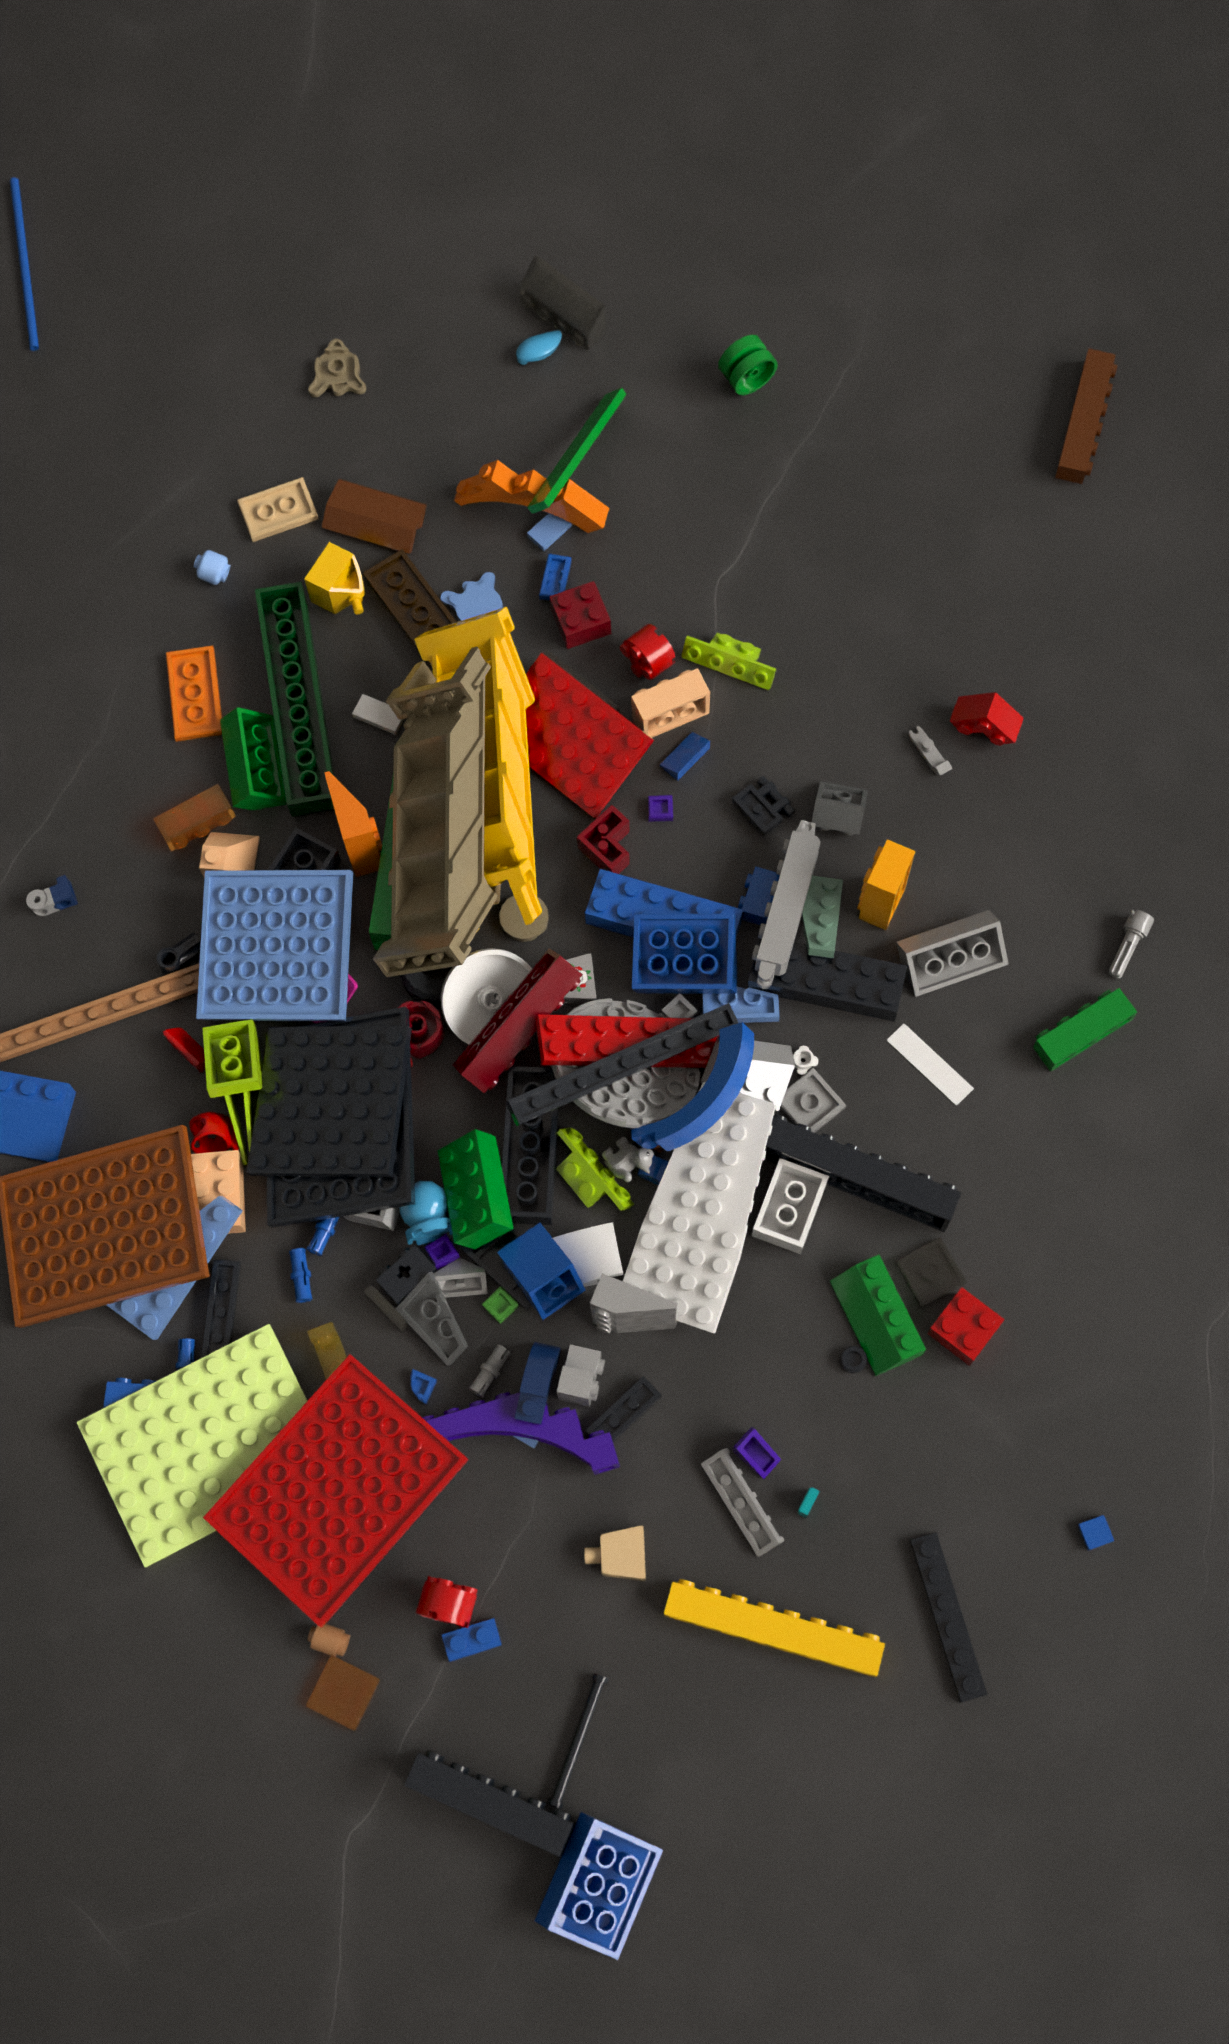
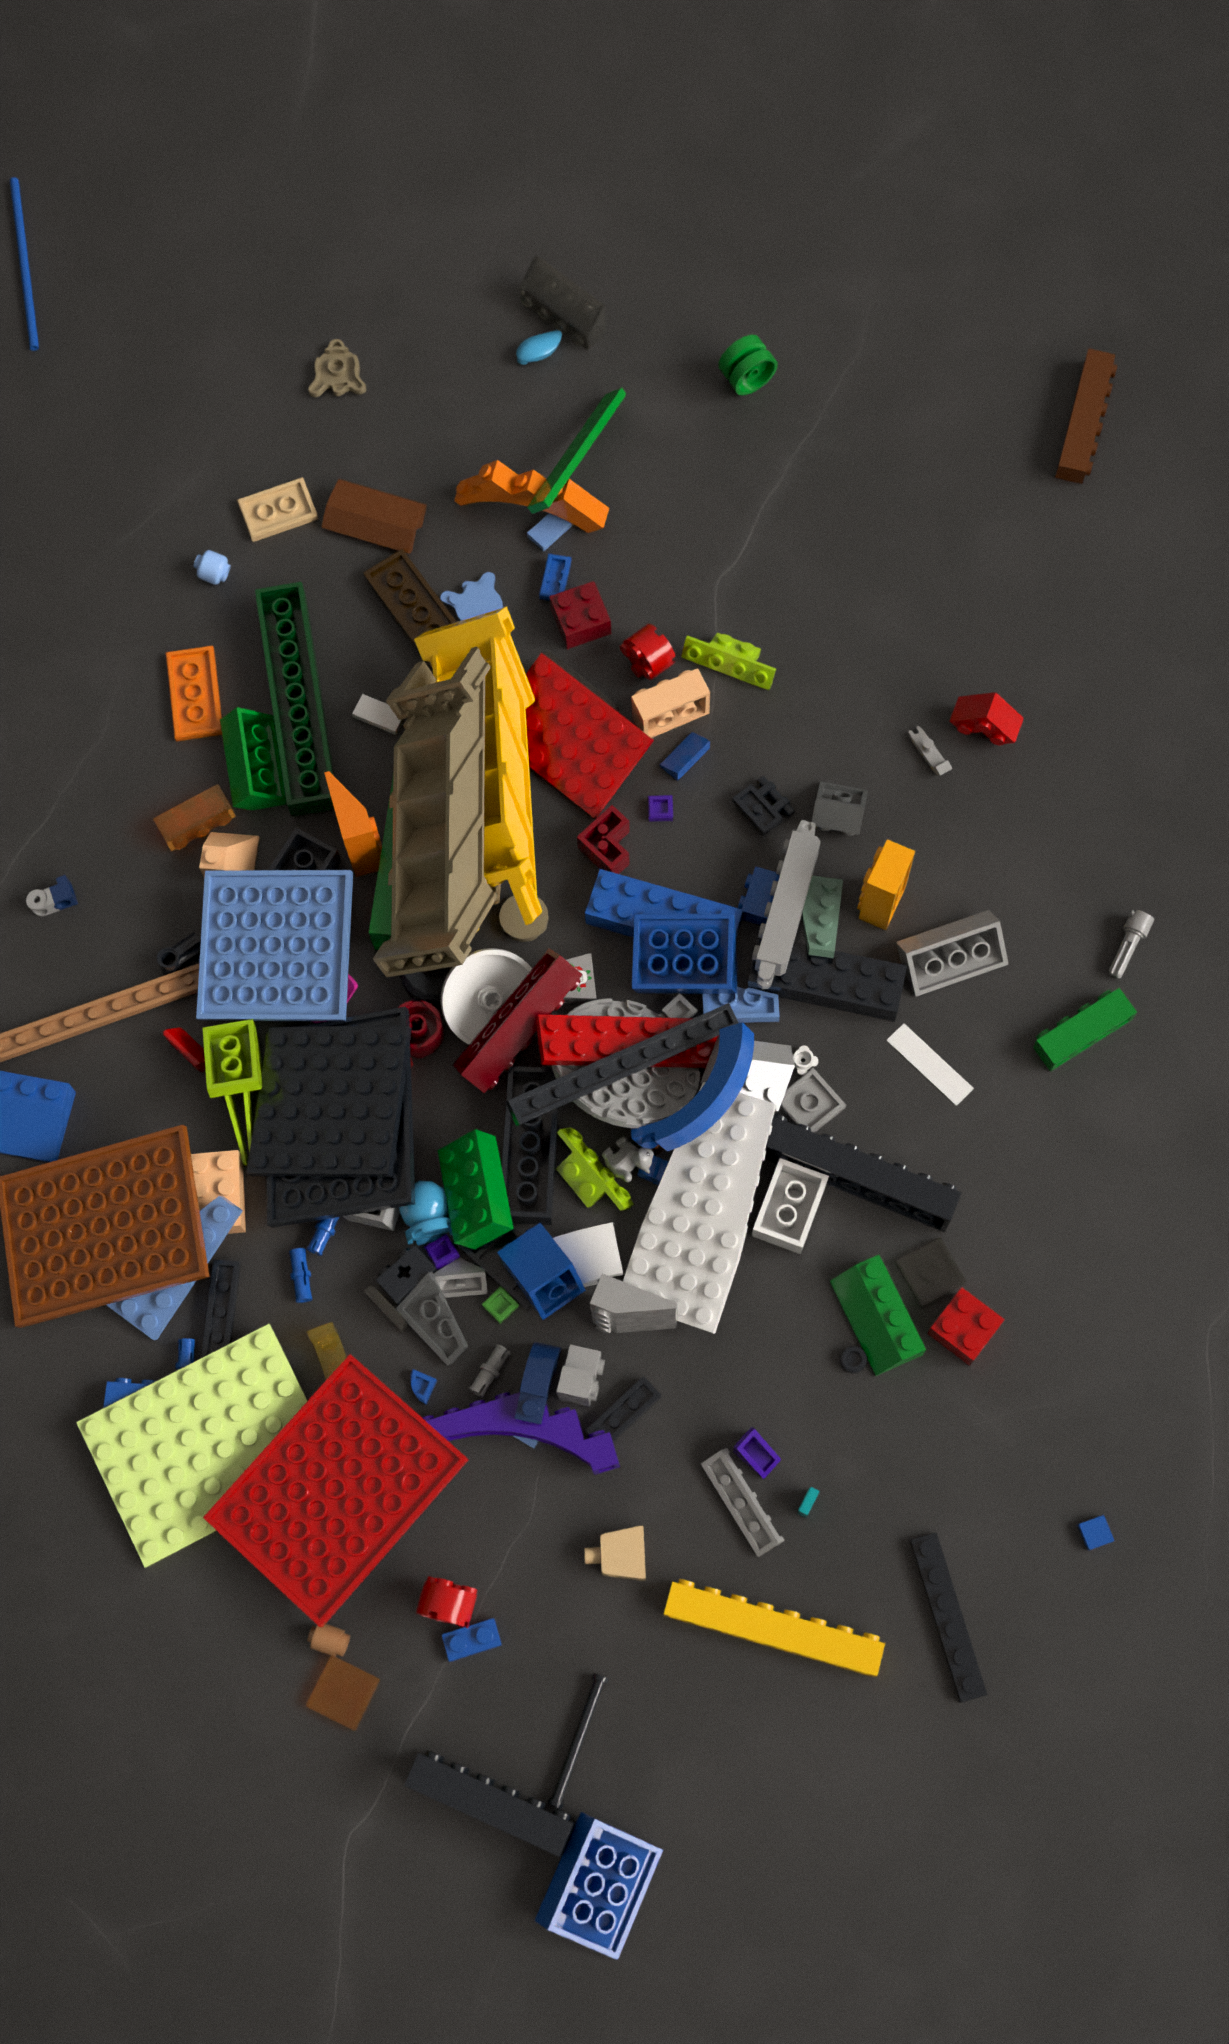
red piece [189,1112,239,1154] -> none
yellow piece [304,542,365,614] -> none

